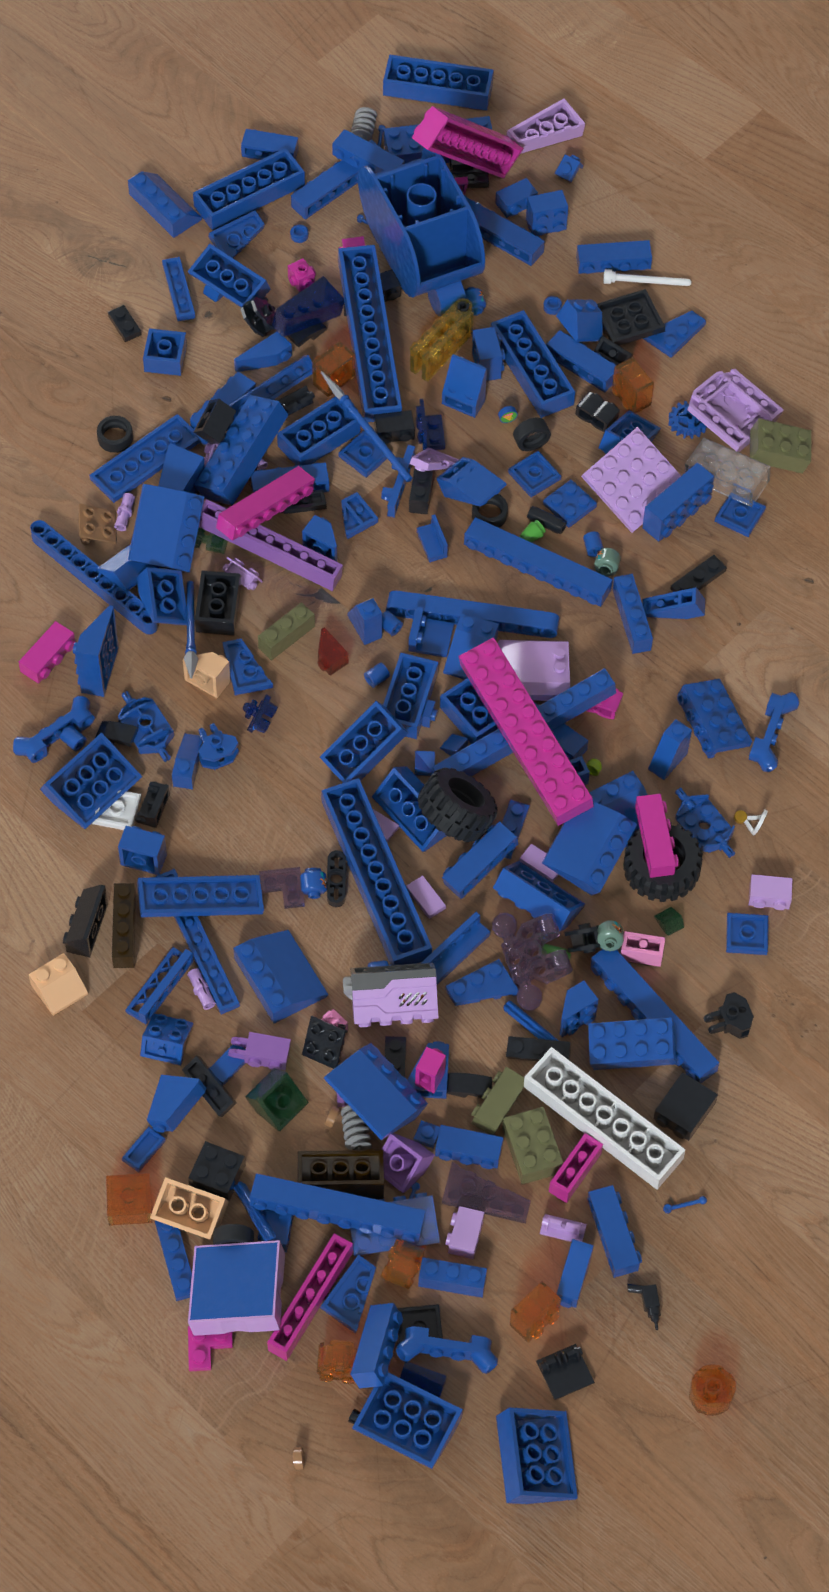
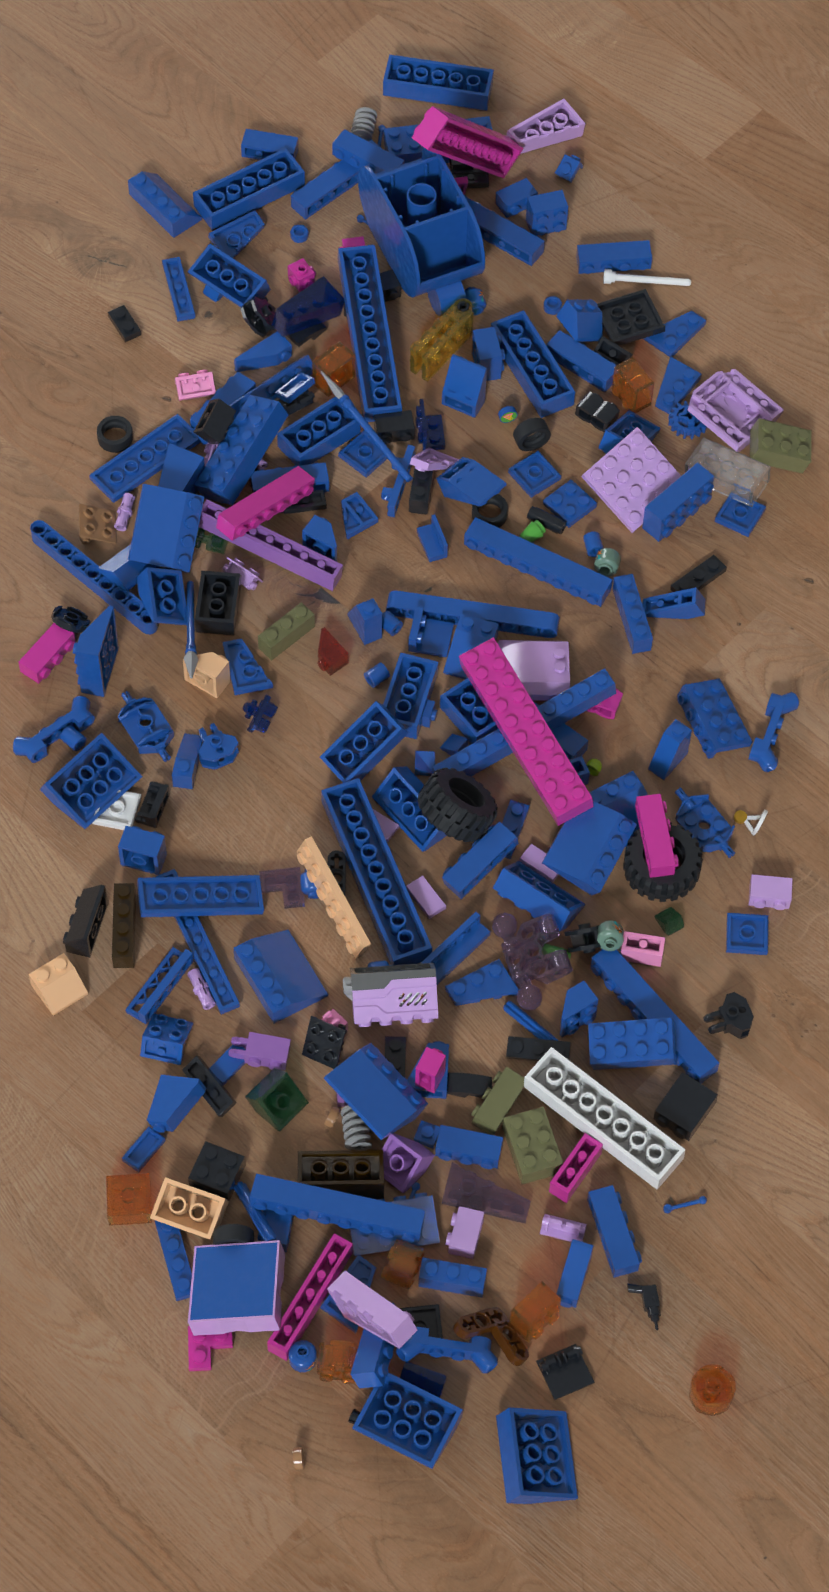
black slope [95,721,138,747] -> none
blue brick [143,328,187,376] -> none
none -> black tile [51,606,90,633]
none -> bright pink bracket [175,370,216,401]
none -> blue tile [275,372,315,403]
none -> blue head [288,1340,317,1372]
none -> light nougat plate [297,836,371,959]
none -> lavender wedge [327,1271,417,1349]
none -> reddish brown beam [453,1307,529,1366]
none -> blue wing [655,357,702,414]

